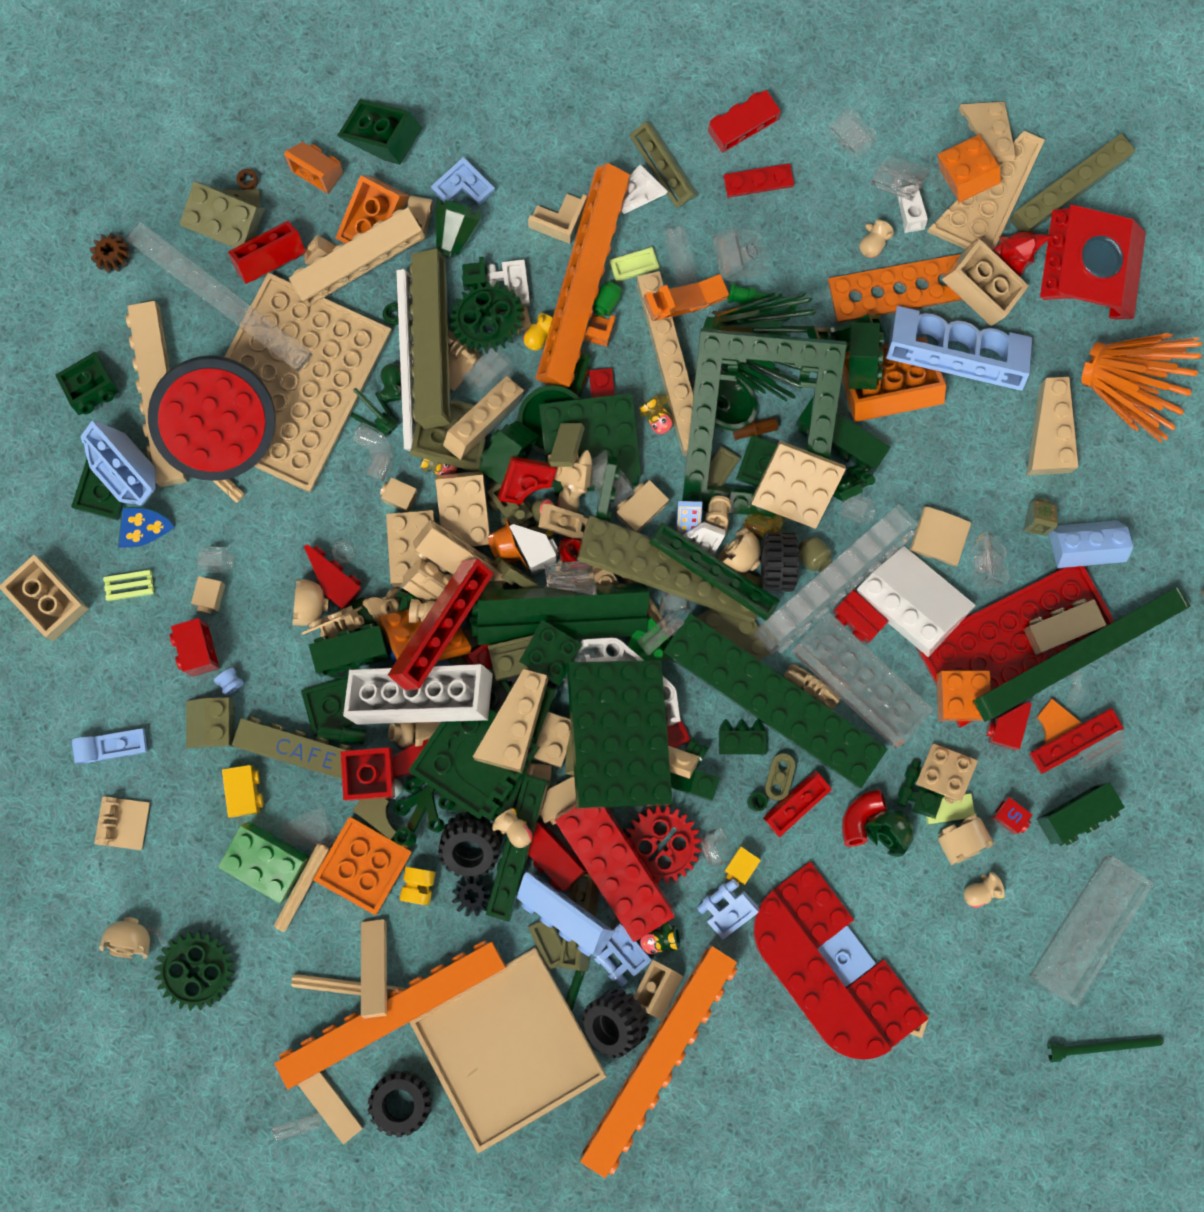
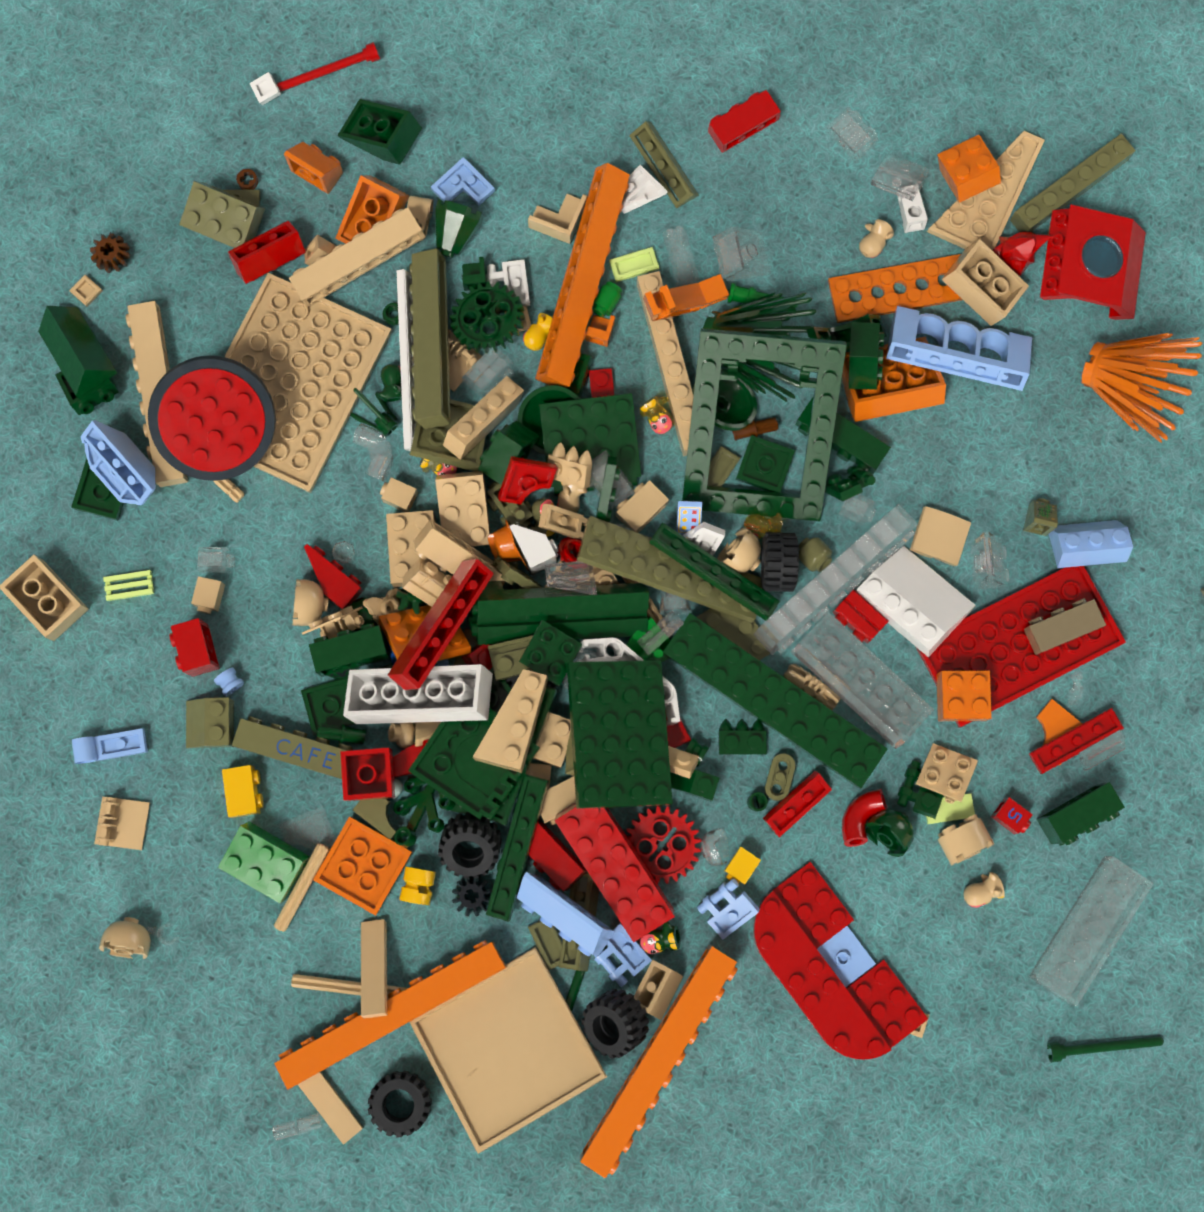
blue shield [118,507,175,548] -> none
clear plate [126,222,313,372] -> none
dark green gear [154,930,235,1011] -> none
tan wheel [409,599,435,623] -> none
tan animal [492,808,532,848] -> none
olive tile [549,423,585,467] -> none
tan piece [705,496,731,536] -> none
red plate [723,163,794,198] -> none
tan plate [751,440,846,529] -> none
tan wing [959,102,1016,162] -> none
dark green beam [972,586,1191,722] -> none
red slope [986,702,1032,750] -> none
tan wedge [1026,377,1078,476] -> none
none -> dark green slope [38,306,117,398]
none -> tan tile [69,275,103,307]
none -> white plate [250,72,281,105]
none -> red piece [277,42,380,92]

